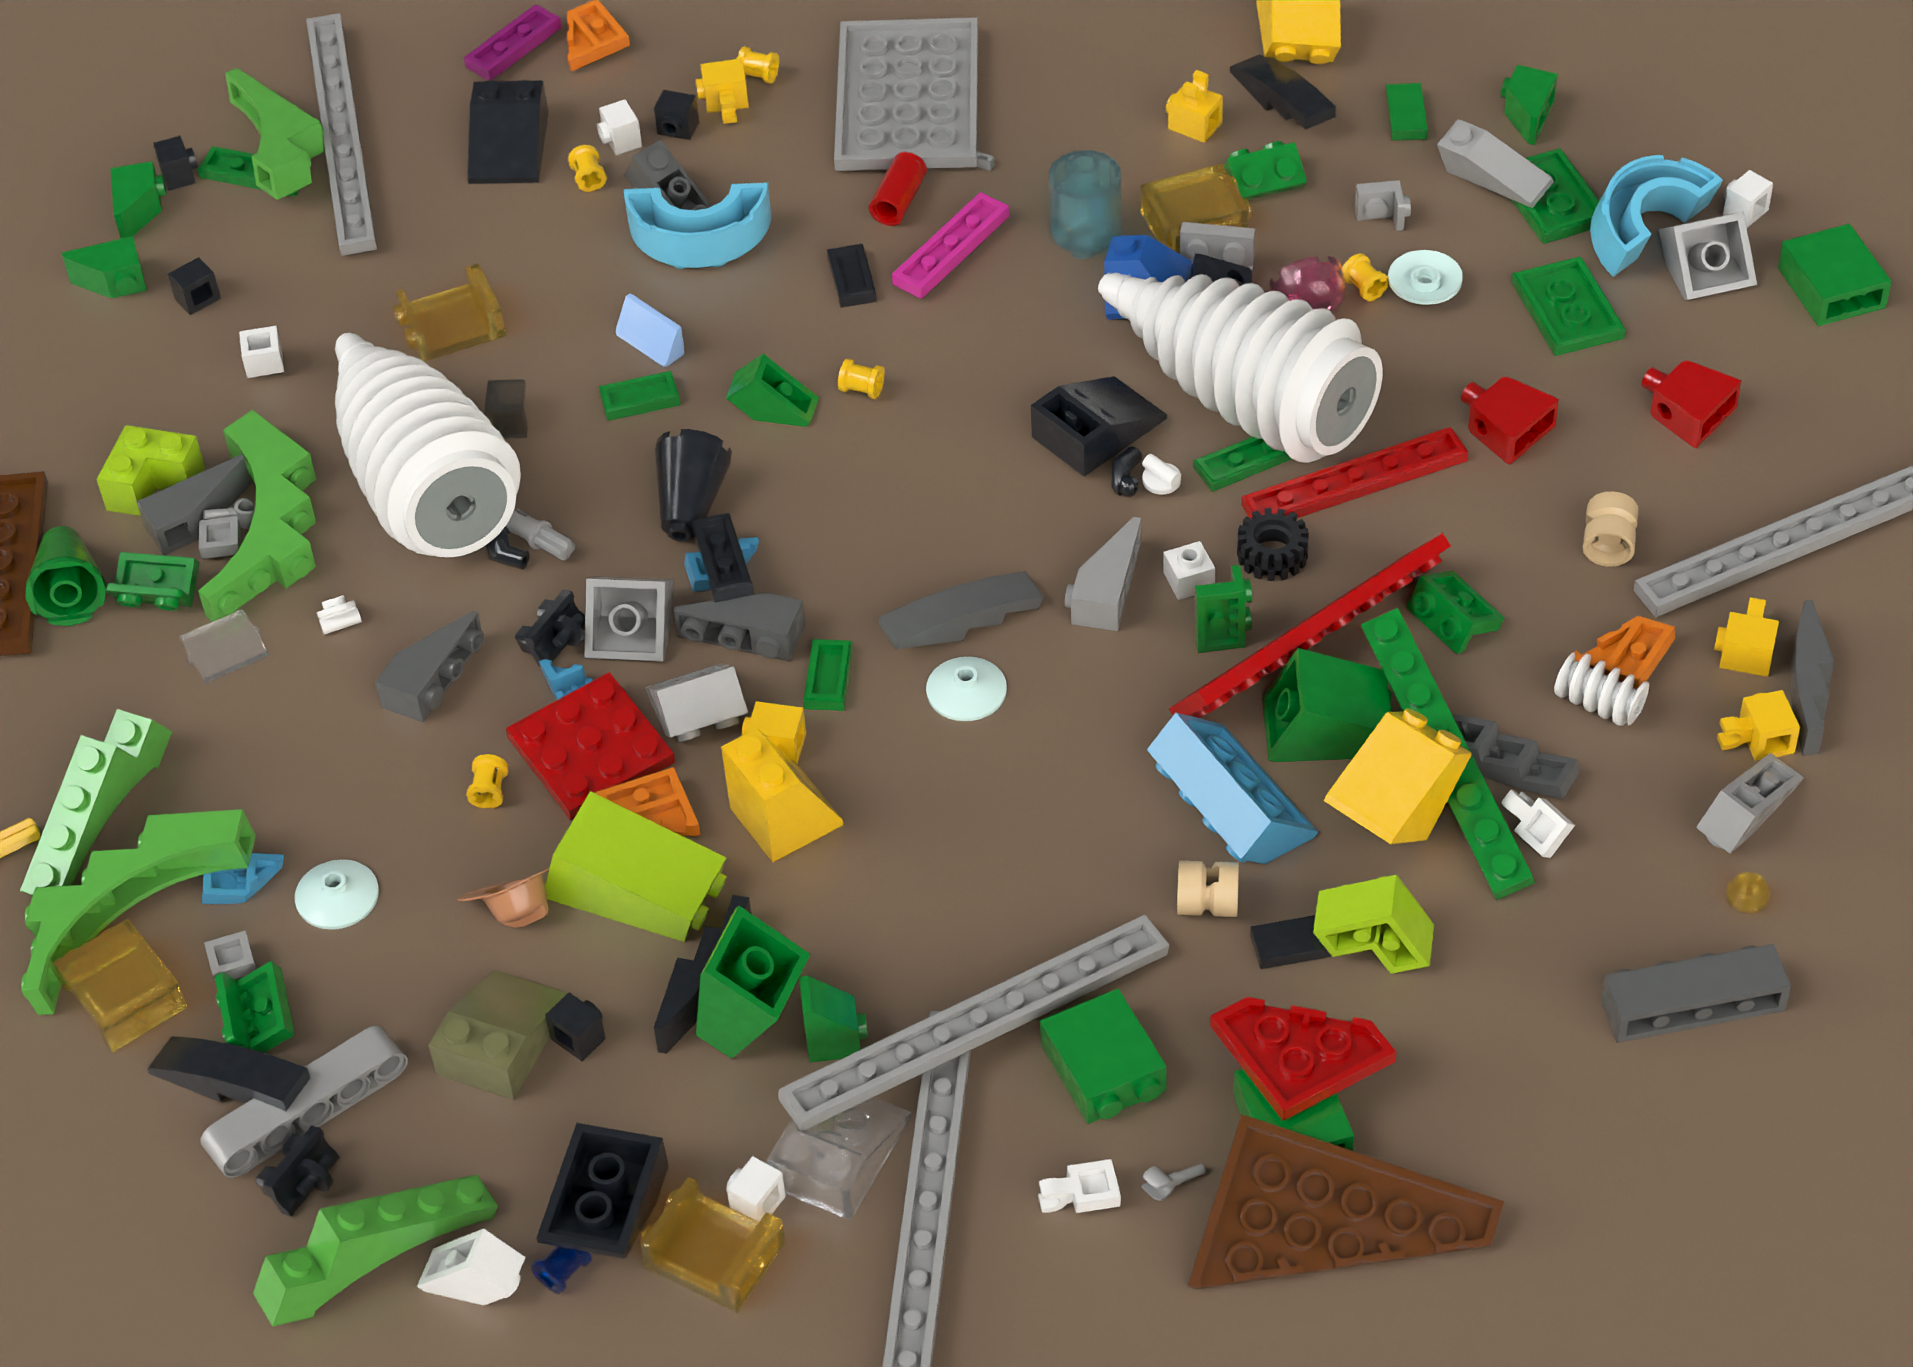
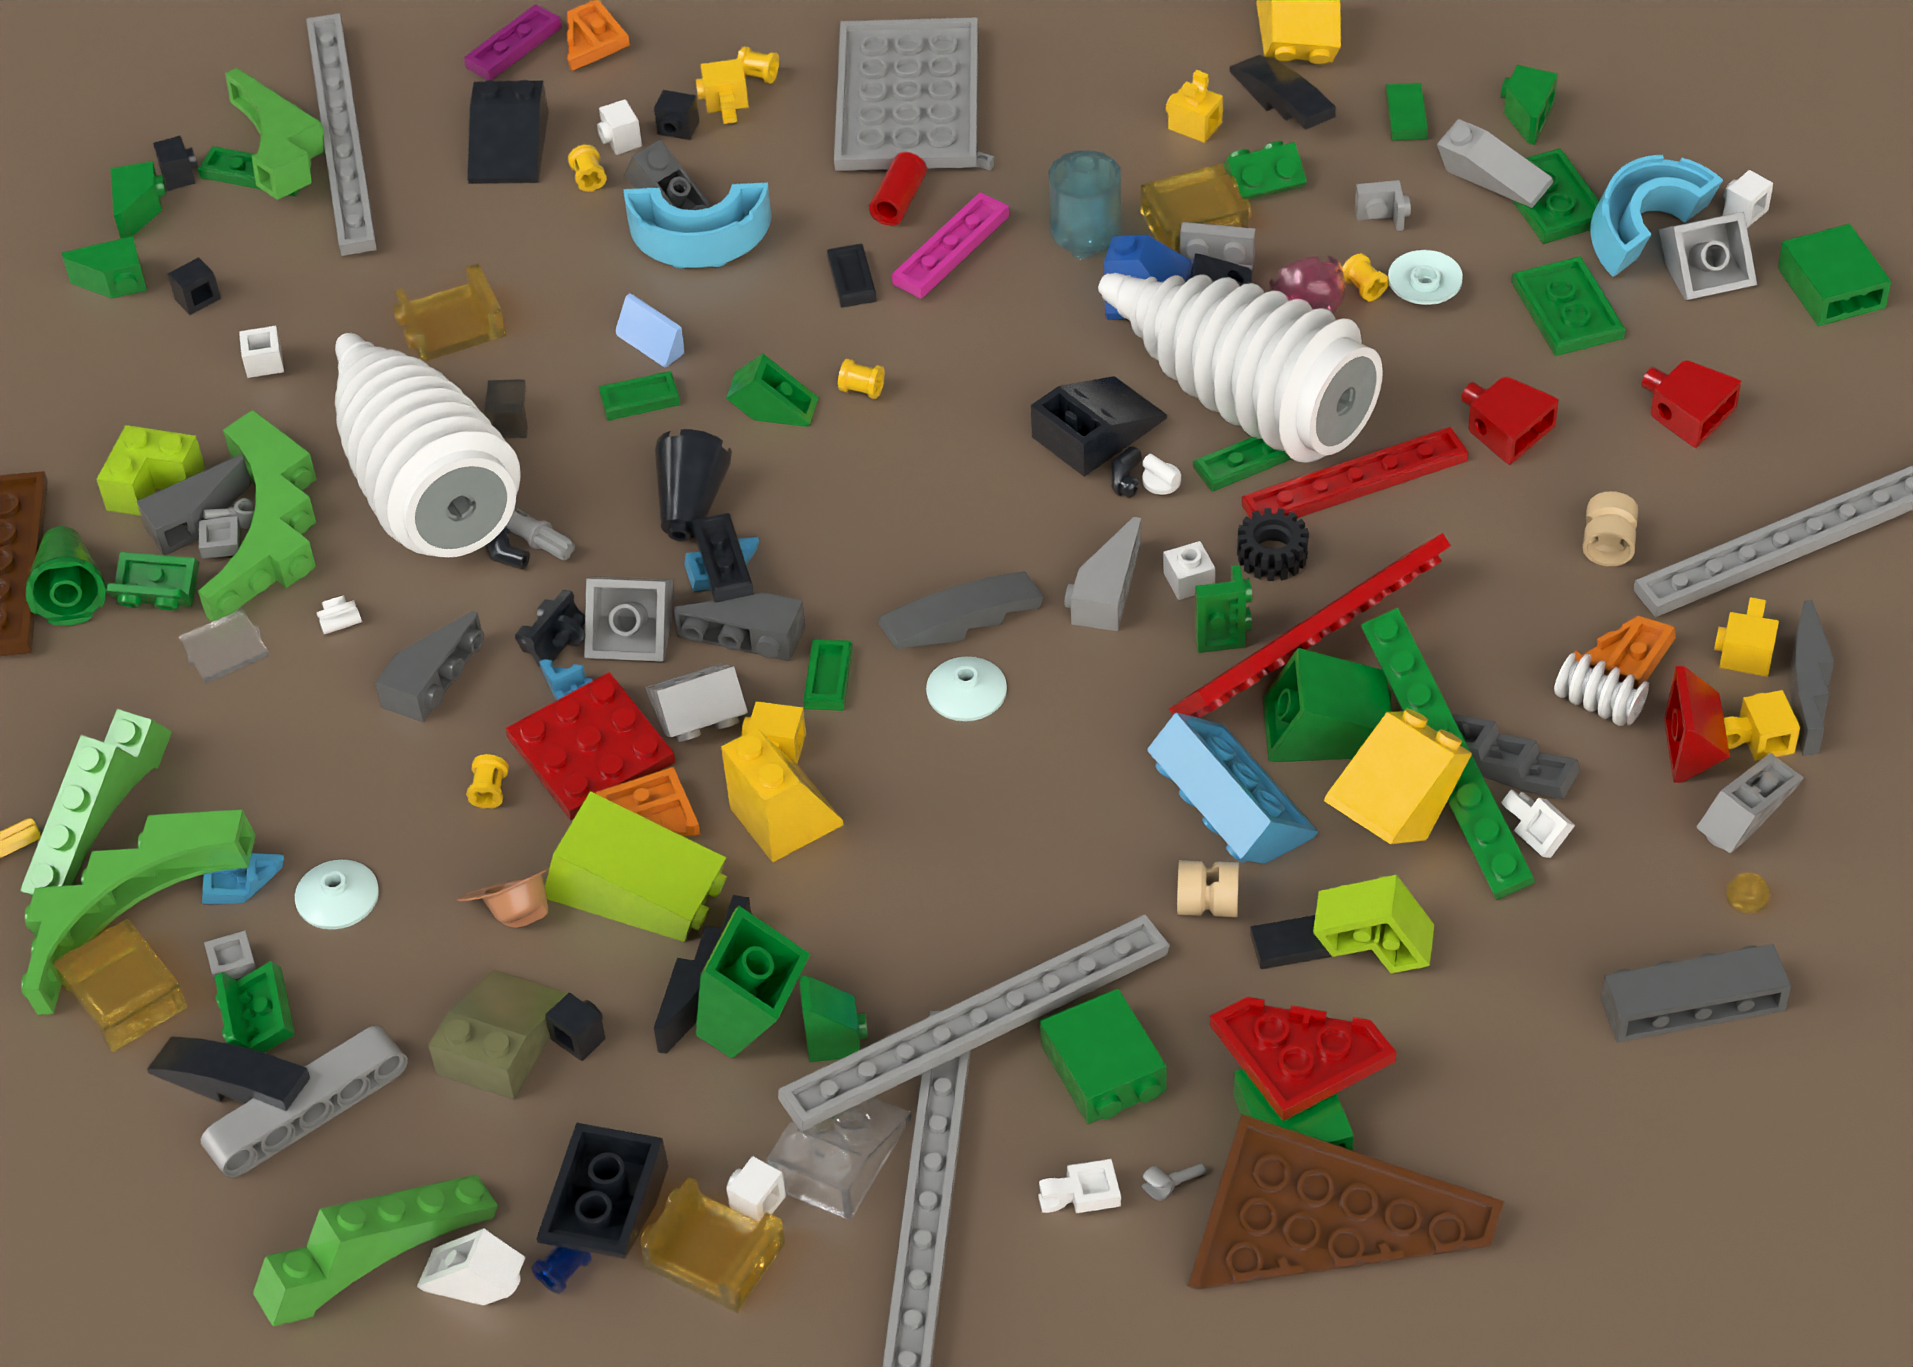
black hips [256,1125,340,1216] -> none
green bracket [1407,570,1505,654] -> none
none -> red slope [1664,666,1730,783]

